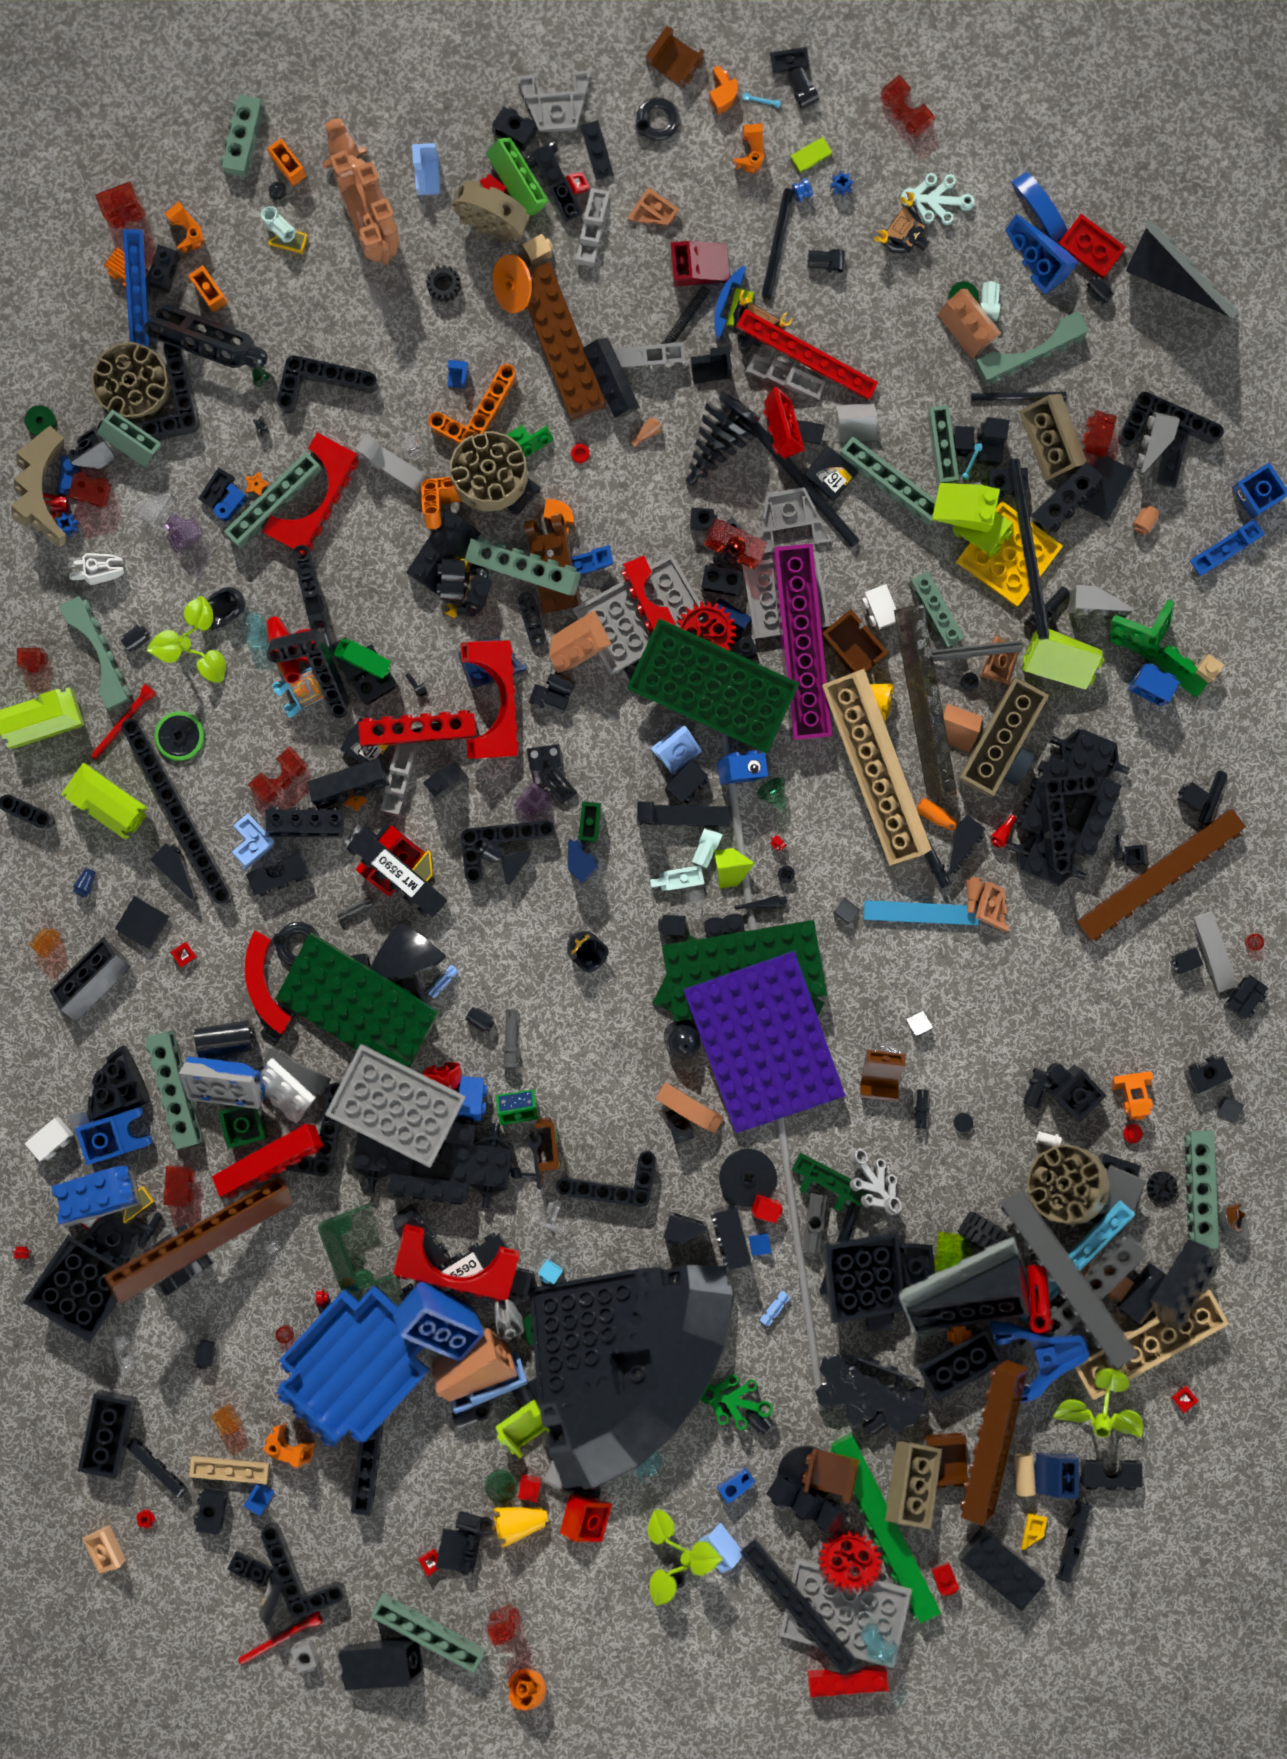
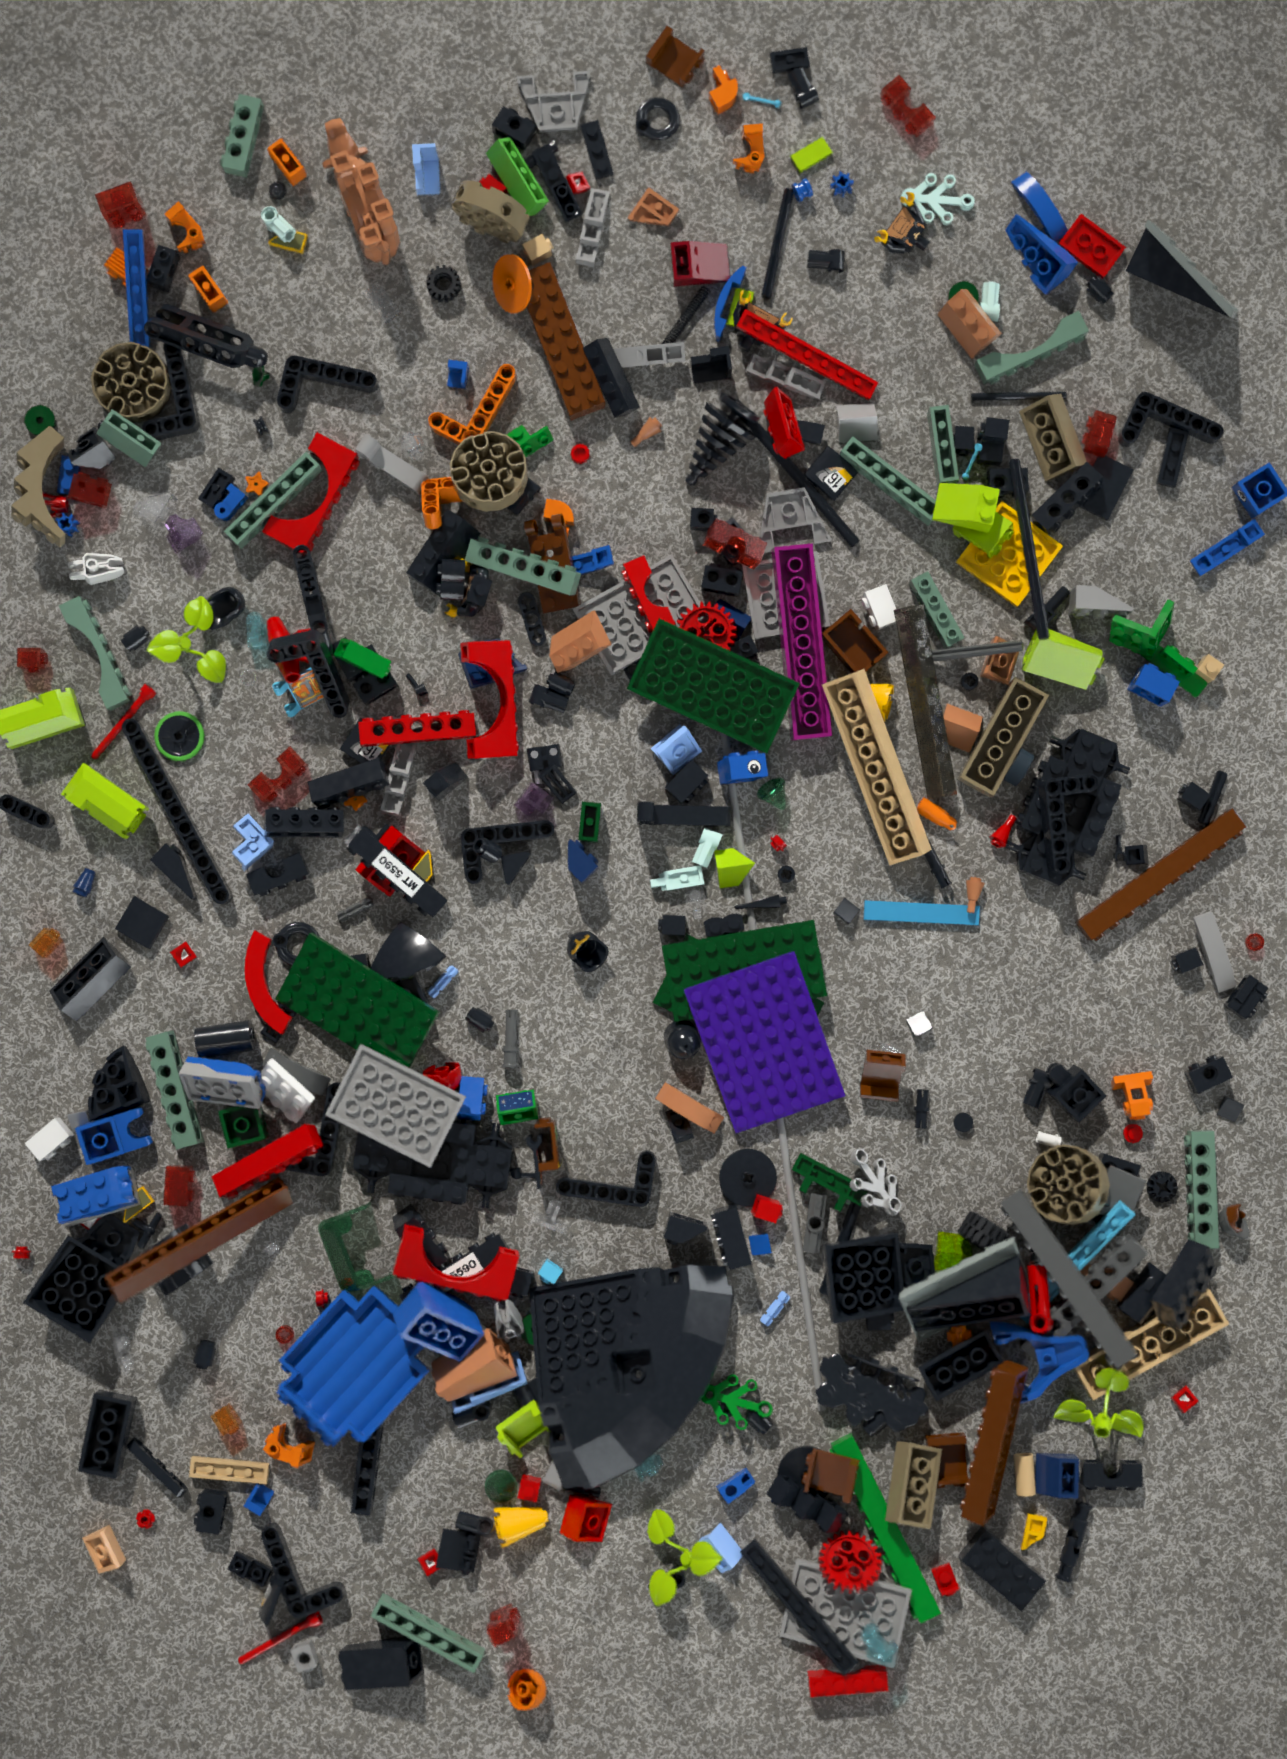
black slope [947,815,986,875] -> none
nougat wing [975,882,1009,932] -> none
nougat brick [1132,505,1159,535] -> none
light grey slope [1136,412,1180,473] -> none

